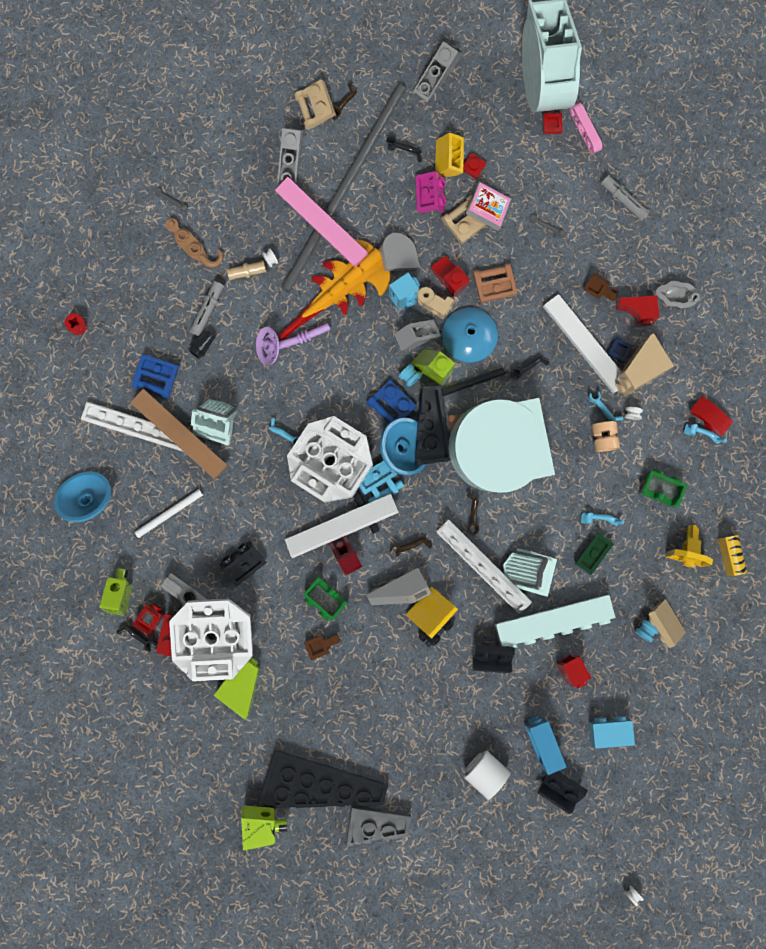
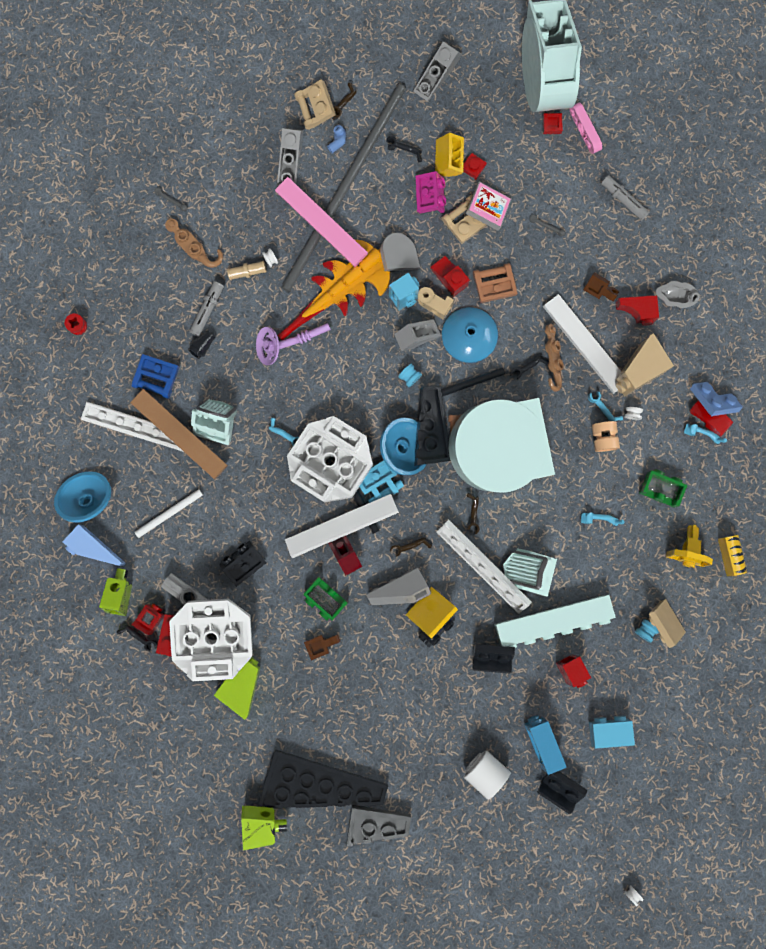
blue plate [366,380,417,424] -> none
lime slope [411,349,455,386] -> none
dark green plate [574,533,614,575] -> none
dark blue tile [607,337,633,363] -> none
none -> light blue slope [63,524,126,566]
none -> medium blue arm [327,125,346,153]
none -> medium nougat piece [545,324,564,392]
none -> medium blue plate [690,382,742,416]

